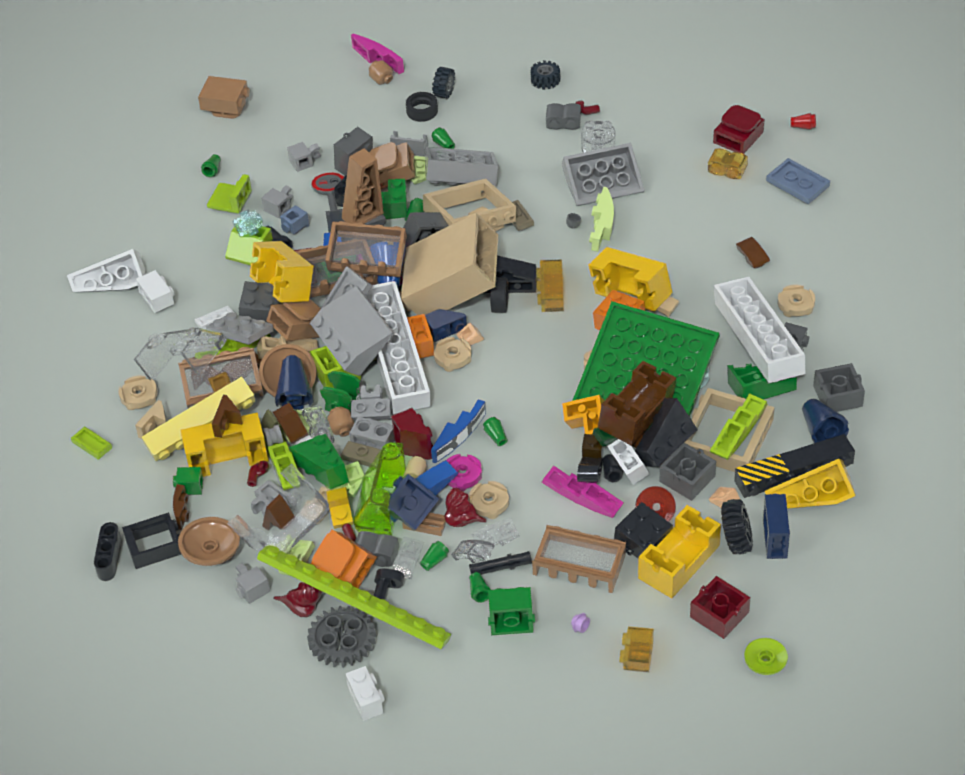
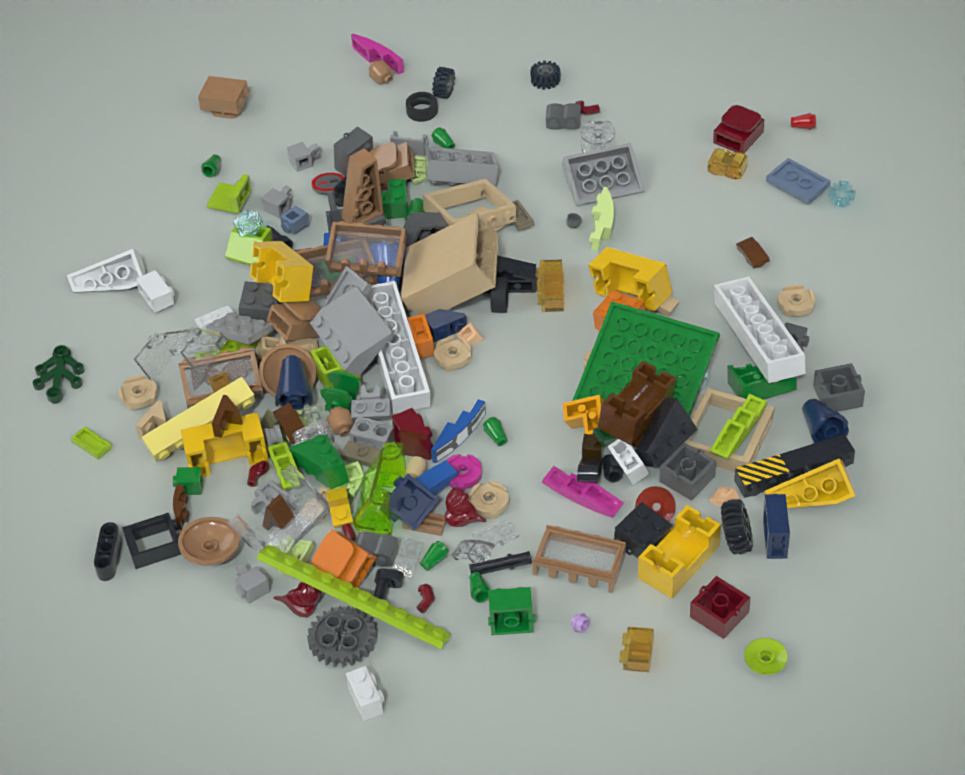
none -> dark green plant [32,345,85,404]
none -> clear plate [292,419,330,443]
none -> dark red arm [416,583,435,614]
none -> clear light blue brick [828,180,855,207]

